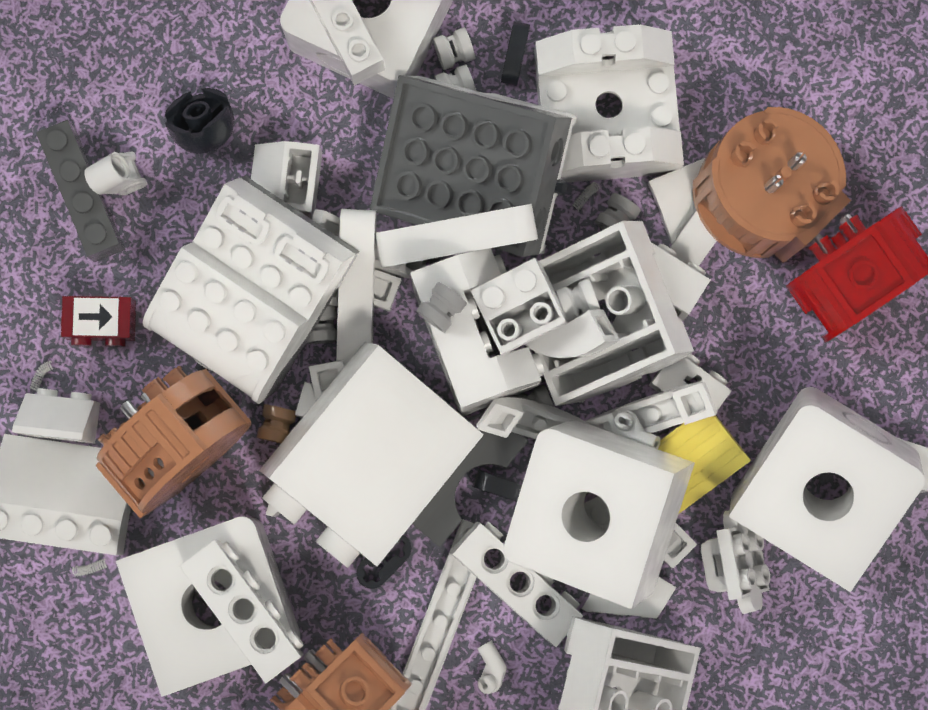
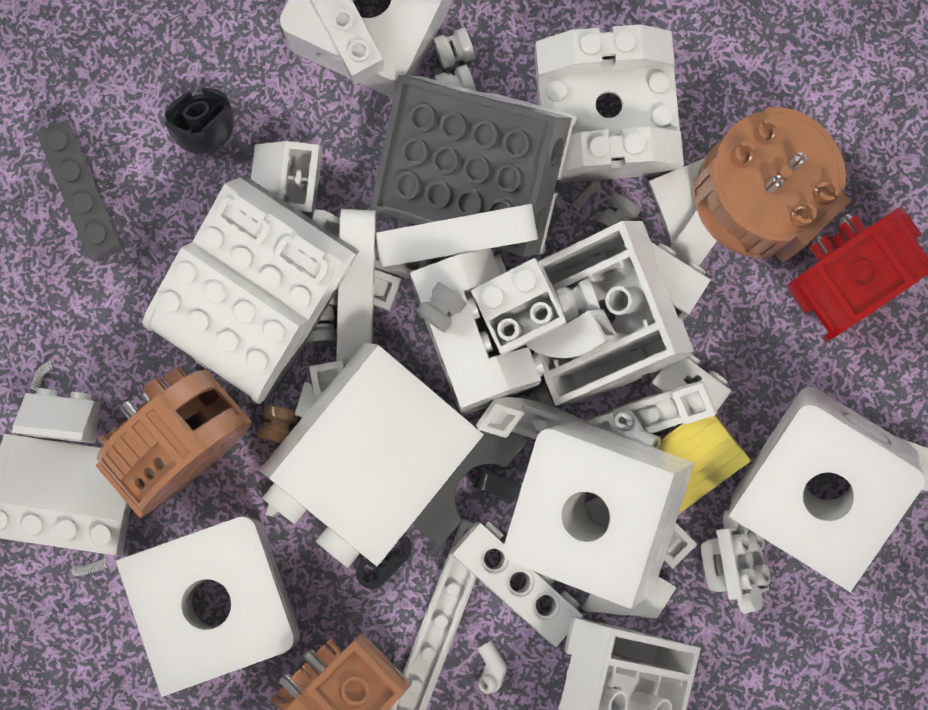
brick [61,296,136,347] -> none
white piece [85,152,147,195] -> none
white brick [179,540,304,684] -> none
black beam [501,21,530,86] -> none

